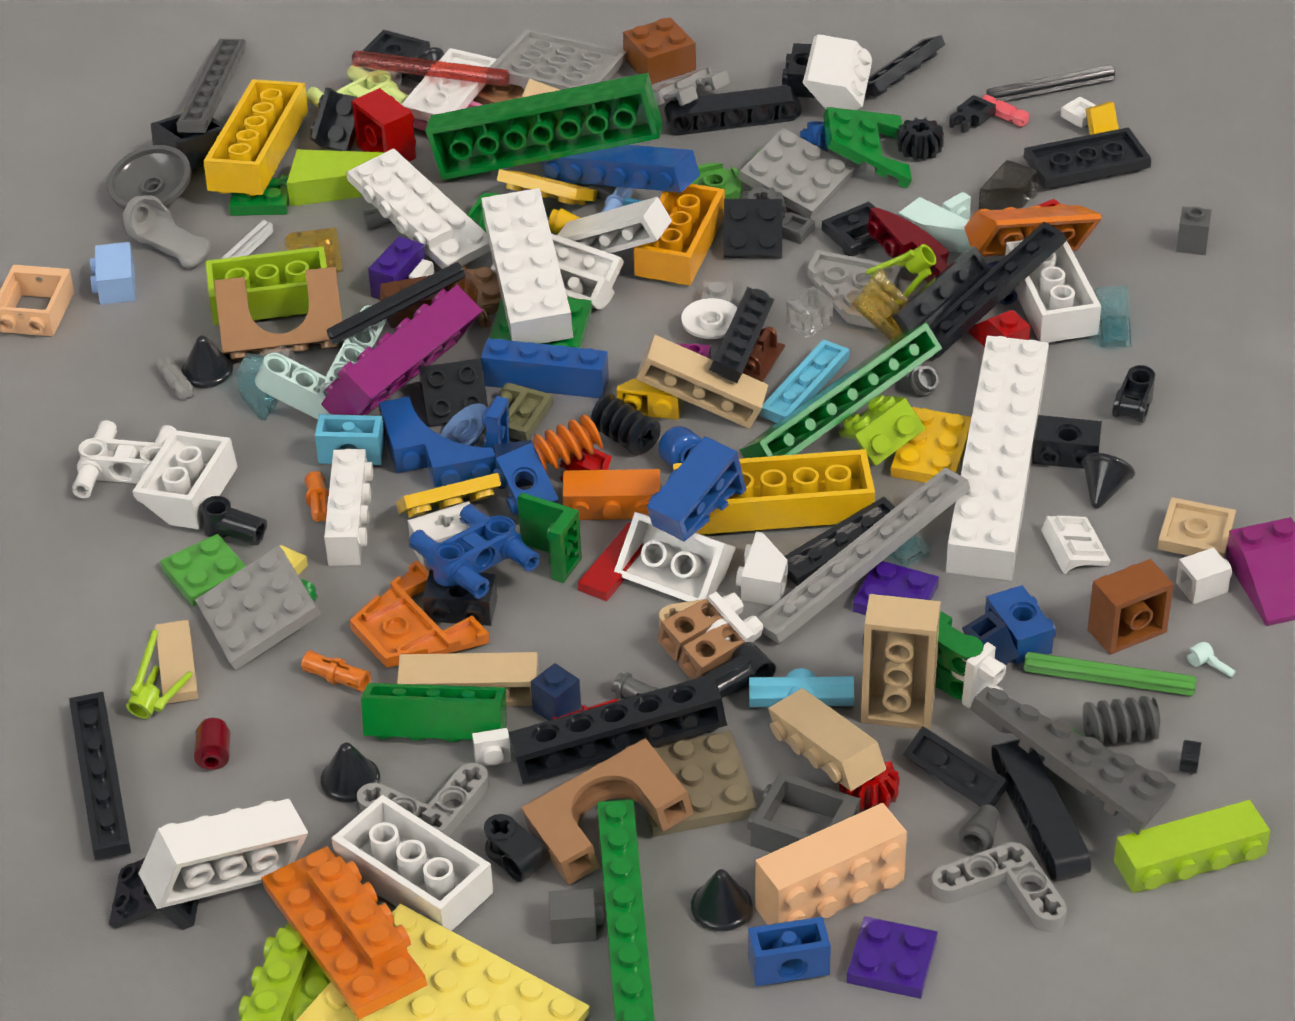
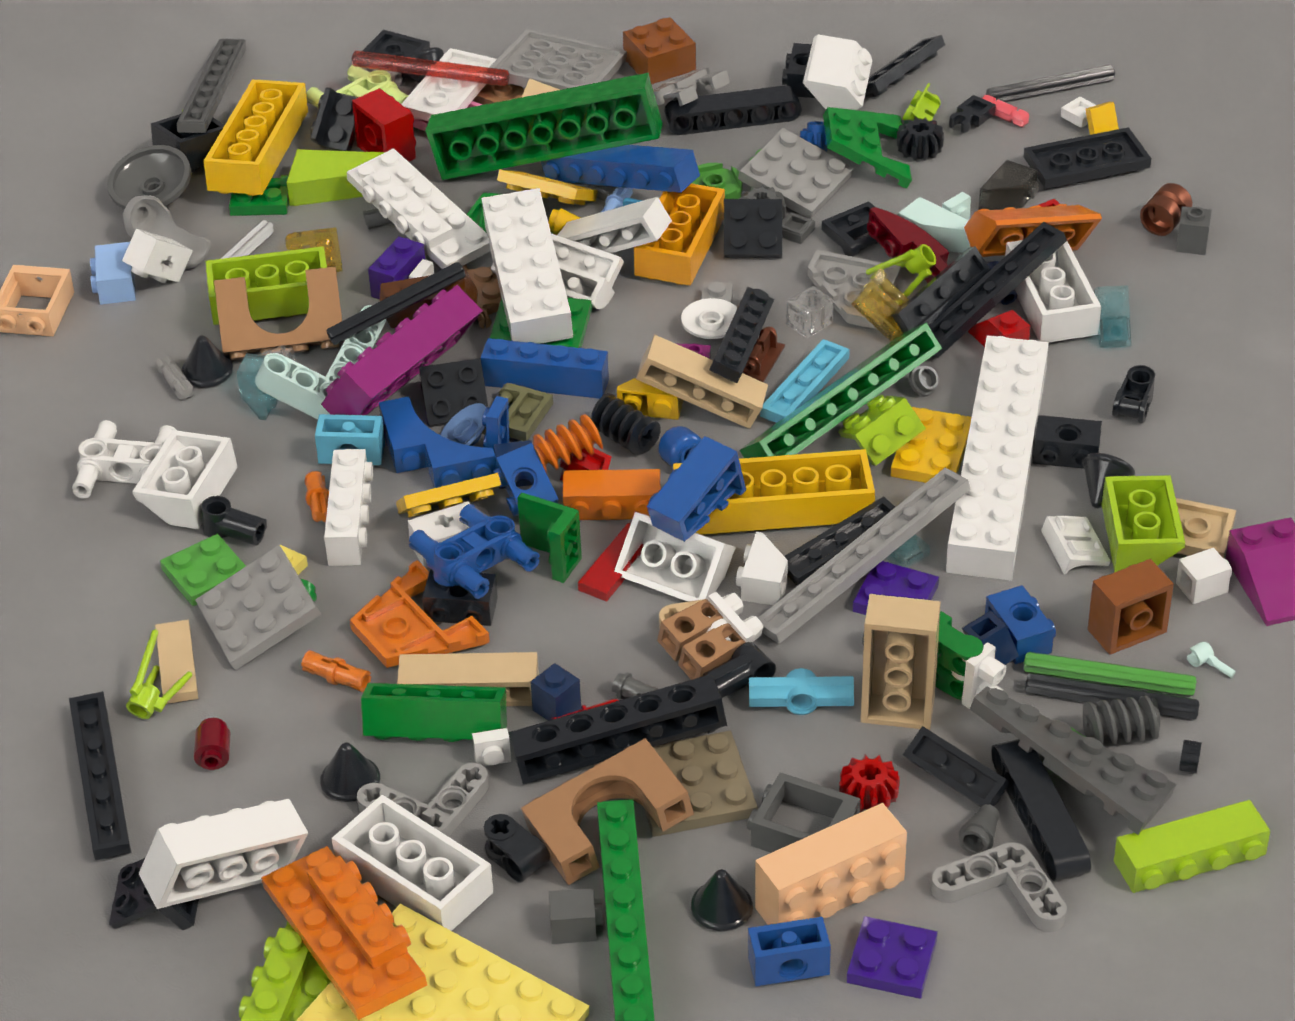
tan brick [768,688,886,791] -> none
none -> white brick [122,229,193,283]
none -> lime hinge [902,83,941,121]
none -> black axle [1025,673,1200,720]
none -> lime slope [1102,475,1185,572]
none -> copper wheel [1140,183,1193,236]

